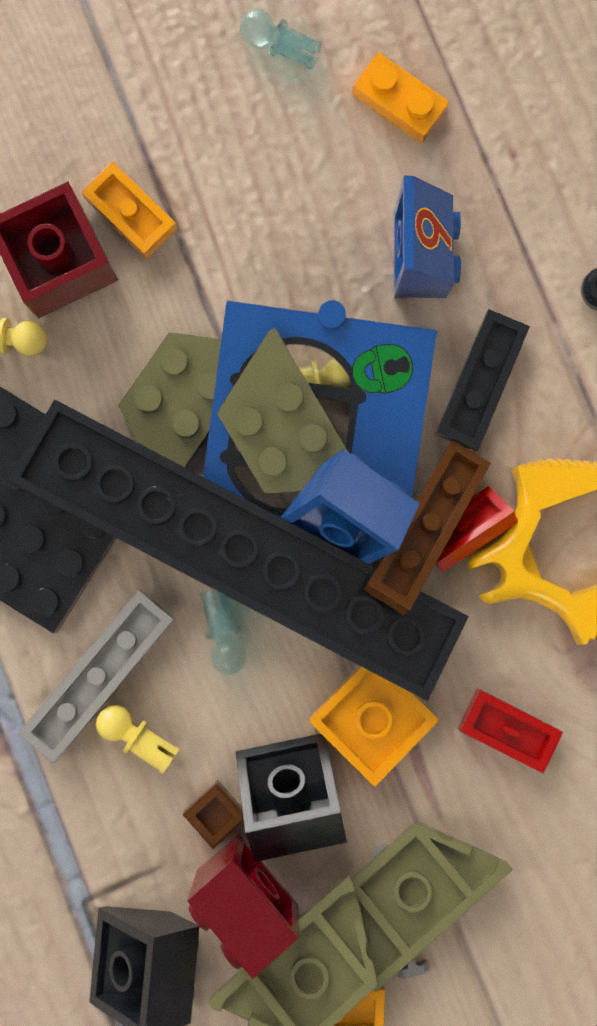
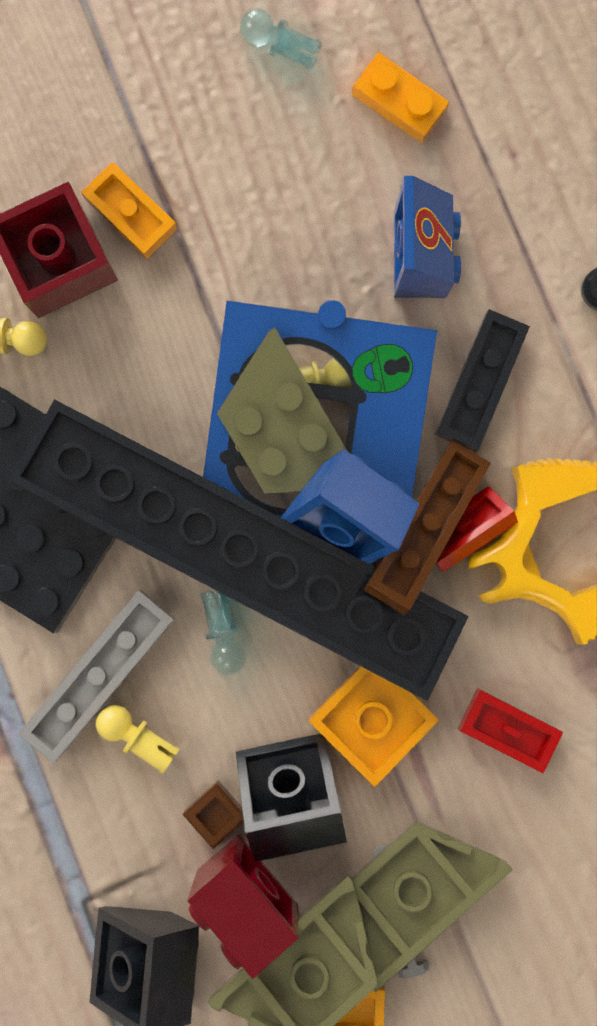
olive wing [118,332,221,468] -> none

